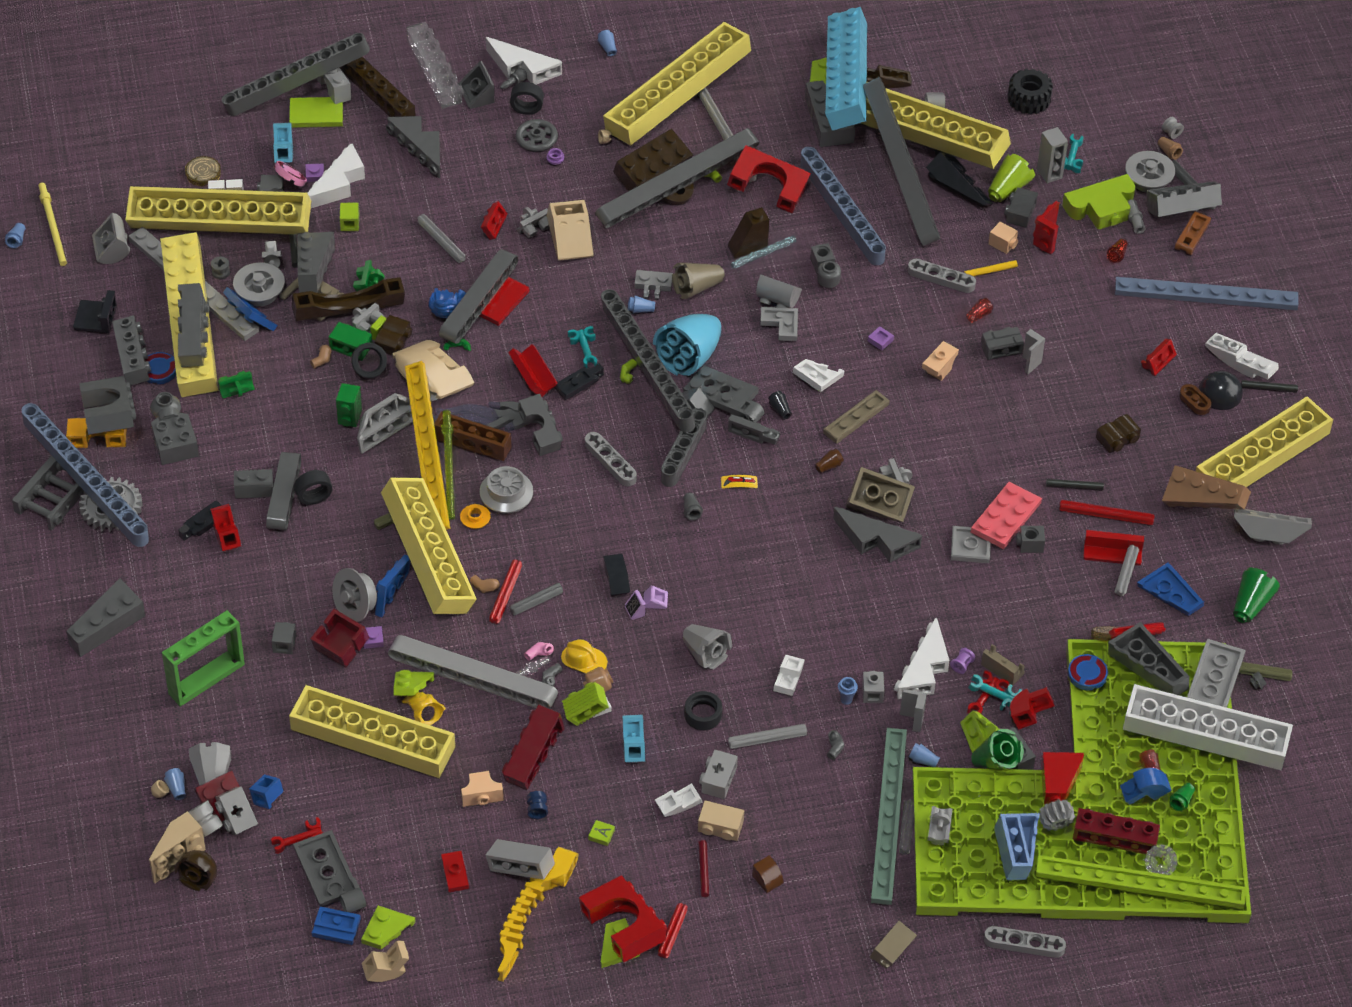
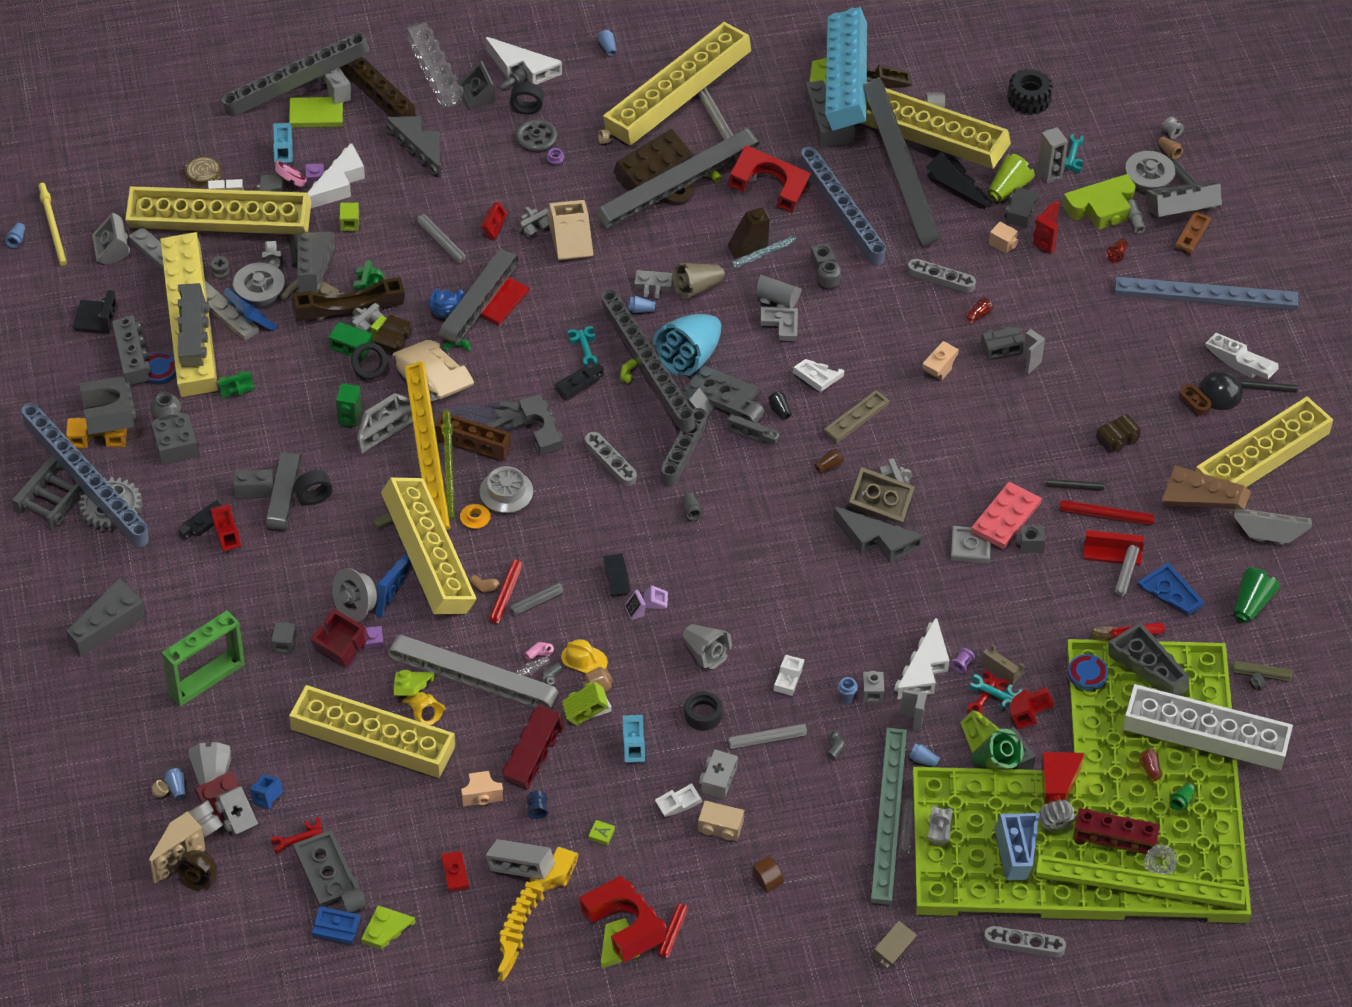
medium nougat arm [310,345,332,368] -> none
tan brick [362,941,409,982] -> none
red panel [508,344,557,397] -> none
dark red bar [699,840,709,897] -> none
yellow sticker [721,475,758,489] -> none
medium lavender plate [868,326,894,351] -> none
yellow bar [964,260,1018,277] -> none
blue brick [1120,768,1172,805] -> none
red plate [1141,339,1177,376] -> none
light grey plate [1187,639,1246,708] -> none

